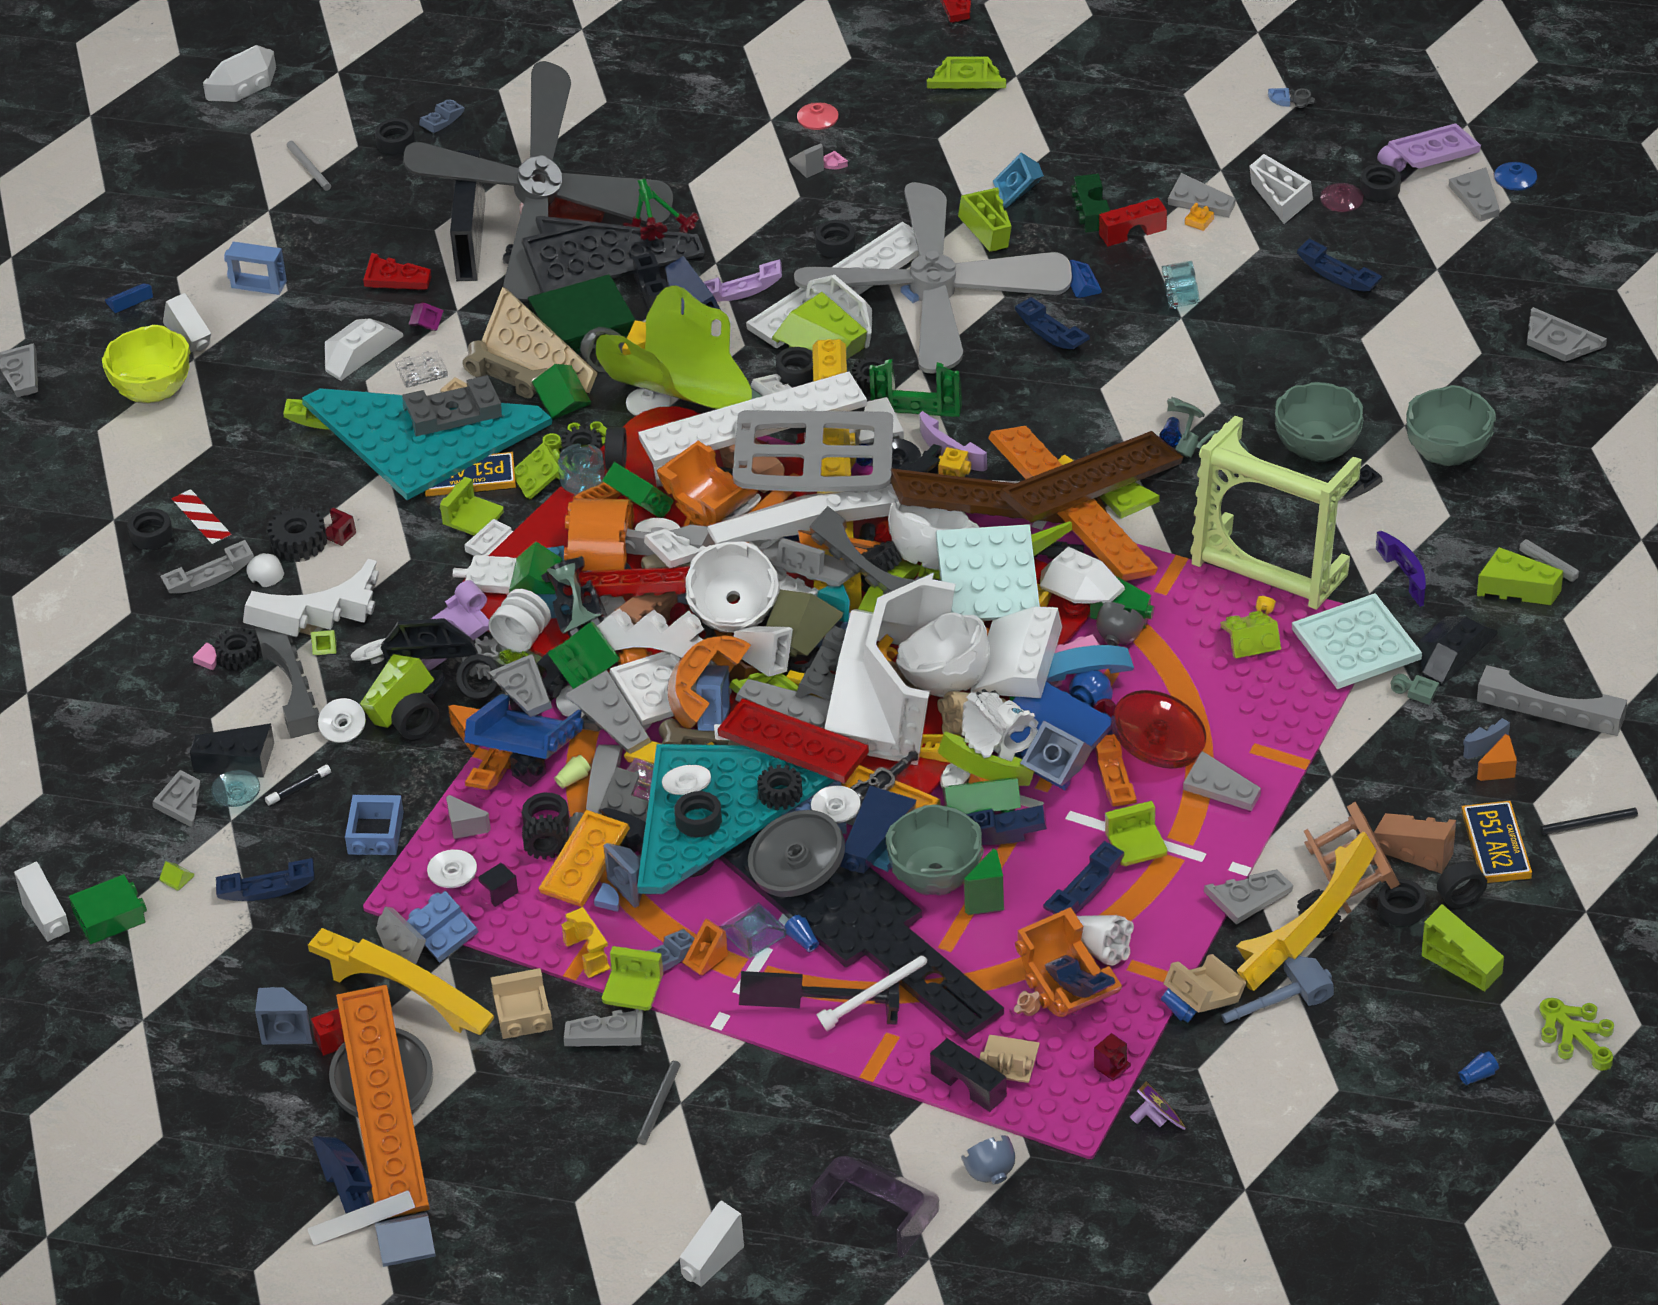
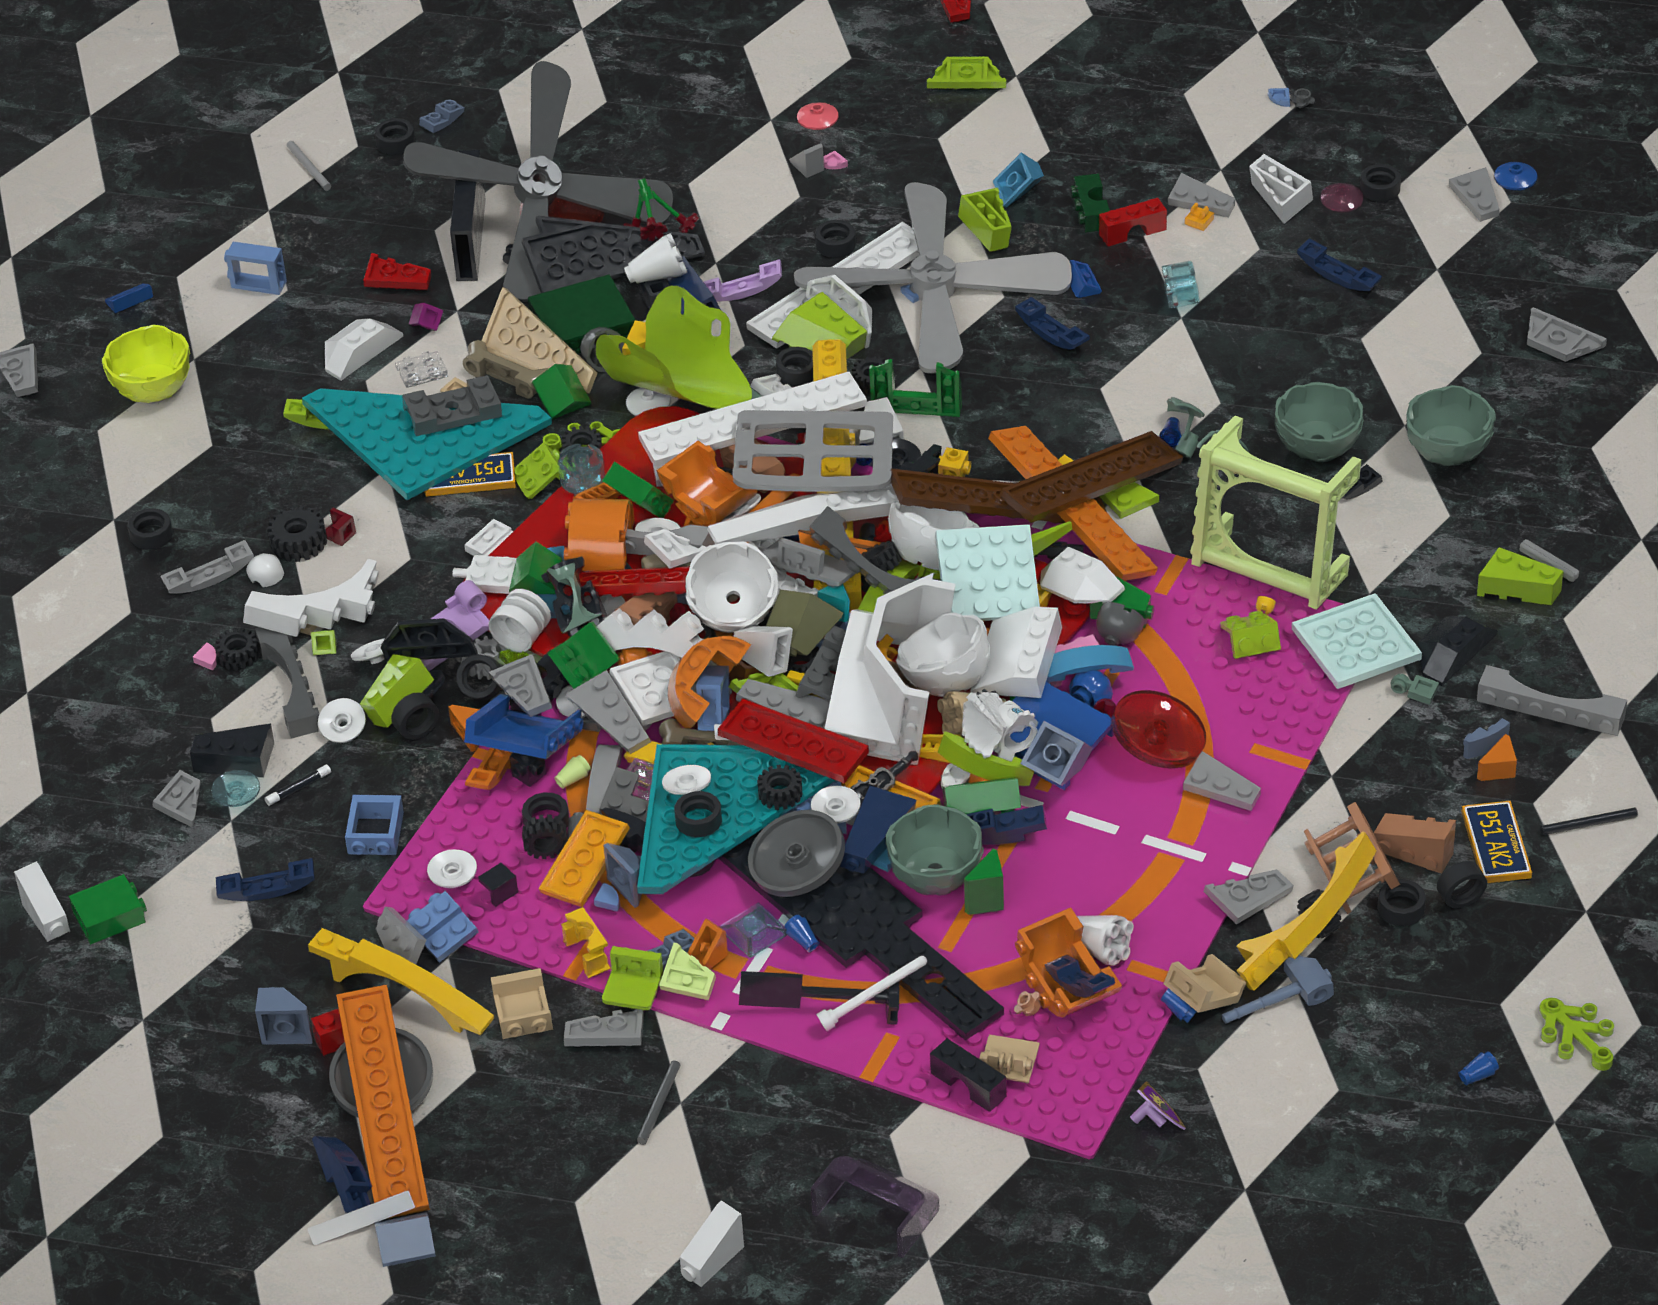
lime slope [159,861,194,891] -> none
white slope [163,293,211,353] -> none
sticker [171,489,232,544] -> none
white wedge [203,45,276,102] -> none
lime bracket [440,477,504,536] -> none
light grey slope [446,795,491,839] -> none
black tyre [605,427,627,469] -> none
lavender slope [919,411,987,471] -> none
sand blue cylinder [961,1135,1015,1185] -> none
dark blue slope [1043,841,1124,914] -> none
dark red brick [1094,1033,1131,1081] -> none
orange slope [1095,734,1137,807] -> none
lime bracket [1105,801,1167,866] -> none
dark purple slope [1376,531,1426,607] -> none
lavender hinge [1377,123,1481,172] -> none
lime wedge [1422,904,1504,991] -> none
none -> white cone [624,233,688,283]
none -> yellowish green wing [659,943,716,1000]

